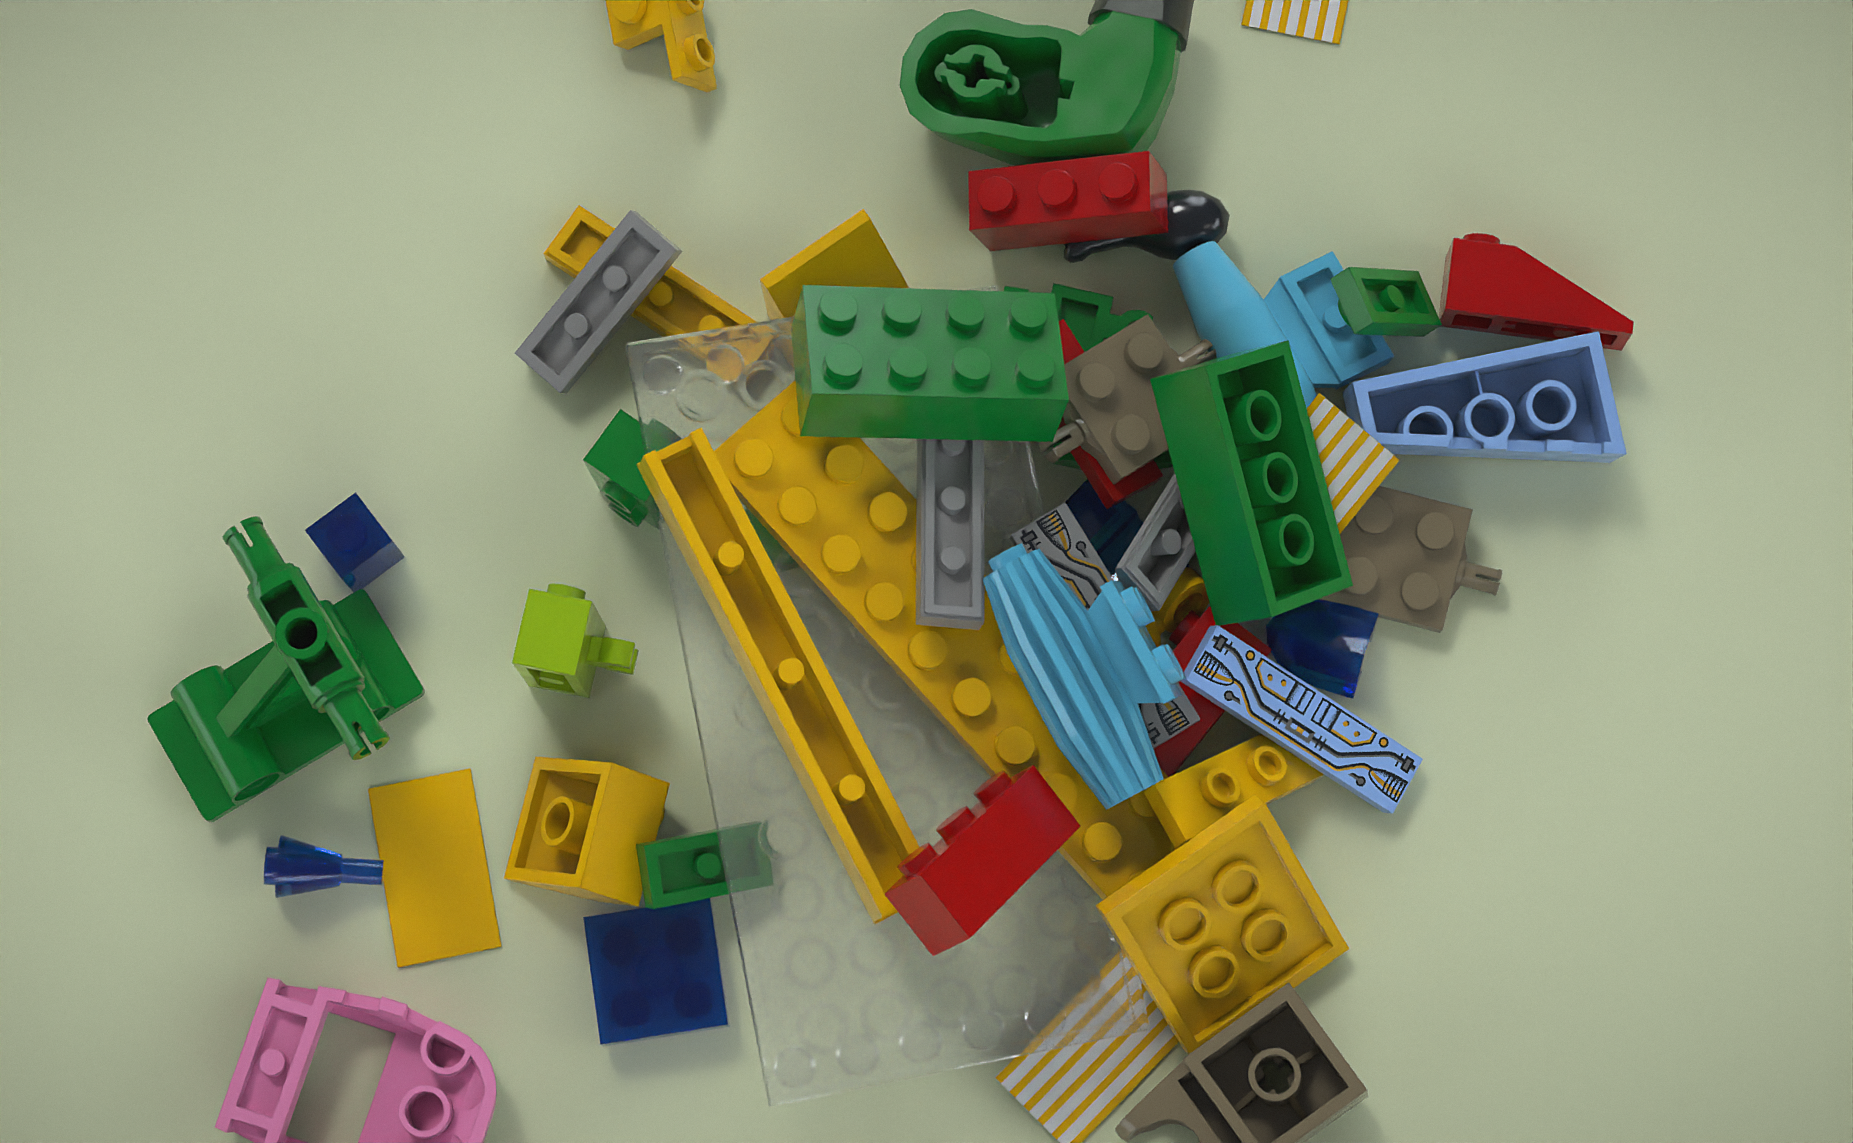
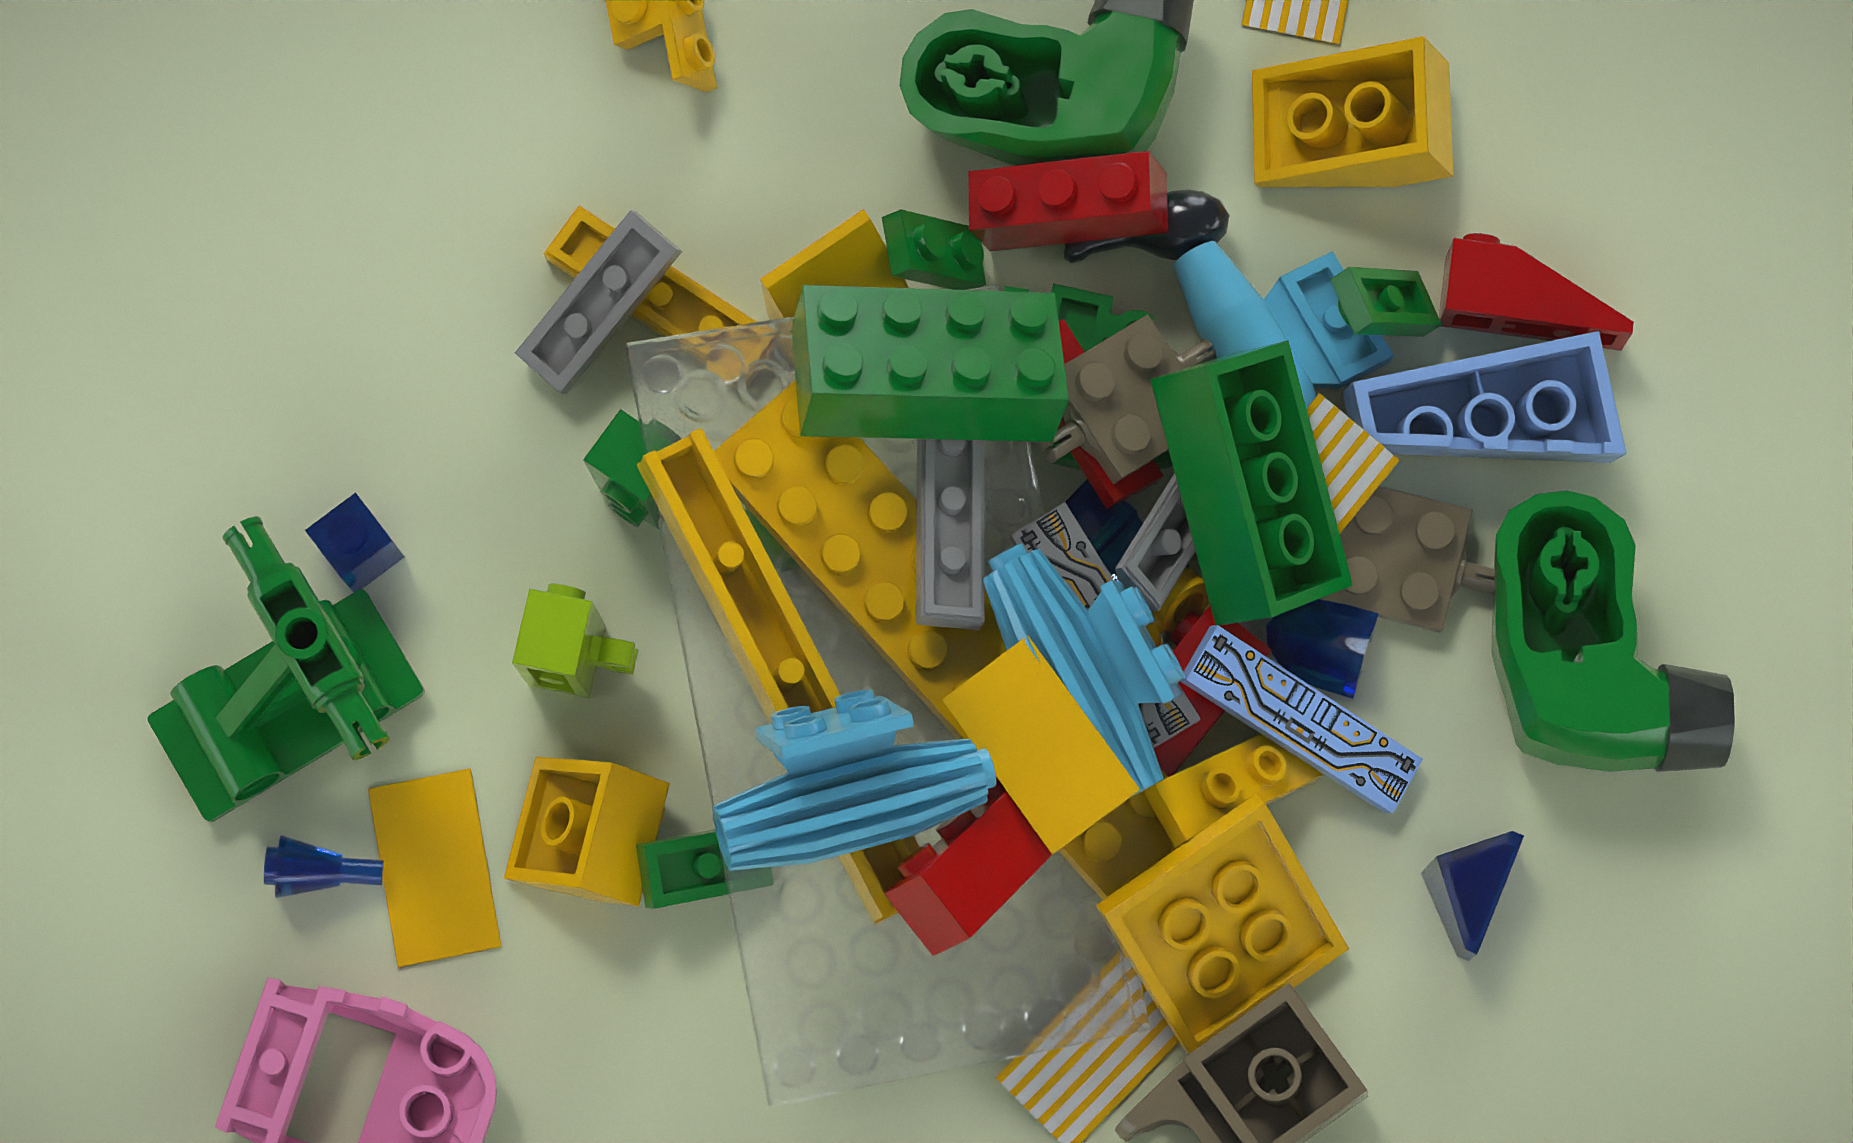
clear blue plate [583,898,730,1047] -> none
none -> medium azure plate [712,690,996,871]
none -> green plate [881,209,986,290]
none -> yellow sticker [942,635,1140,855]
none -> yellow slope [1252,36,1454,188]
none -> clear blue slope [1421,831,1524,961]
none -> green piece [1491,490,1735,772]

